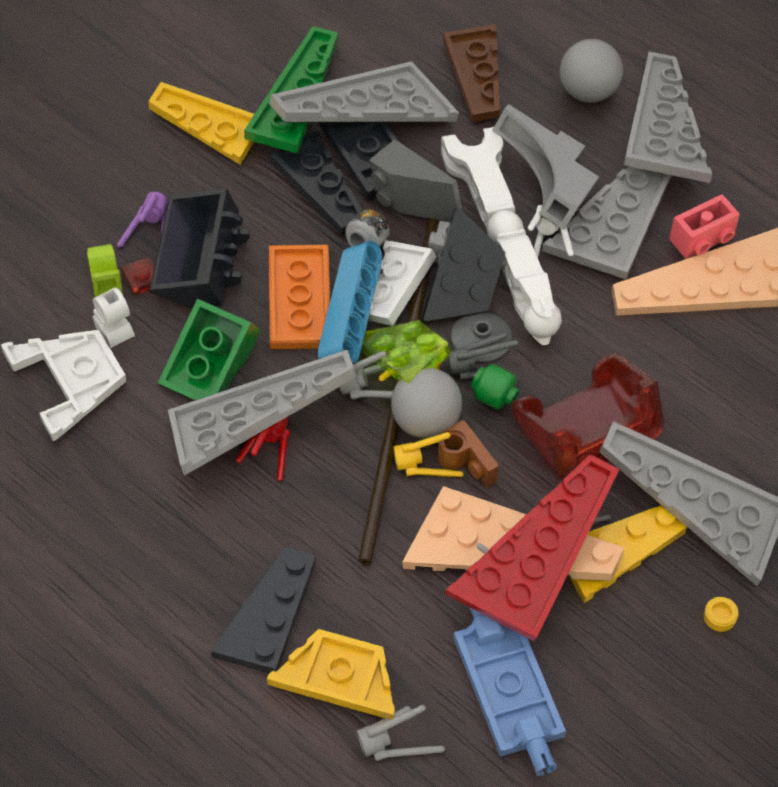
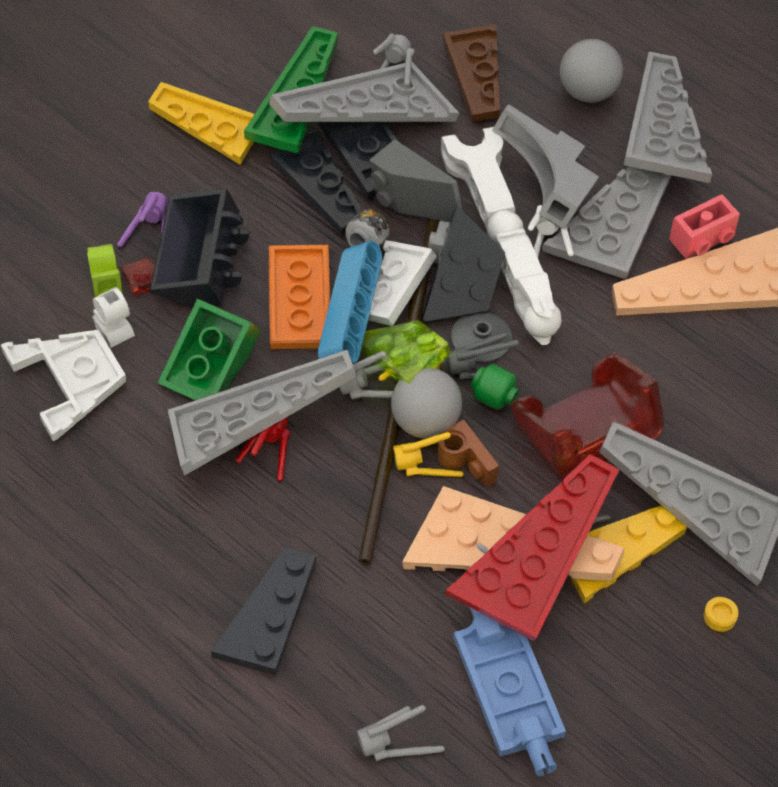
yellow wing [267,629,395,720] -> none
none -> light grey plant [373,33,415,87]

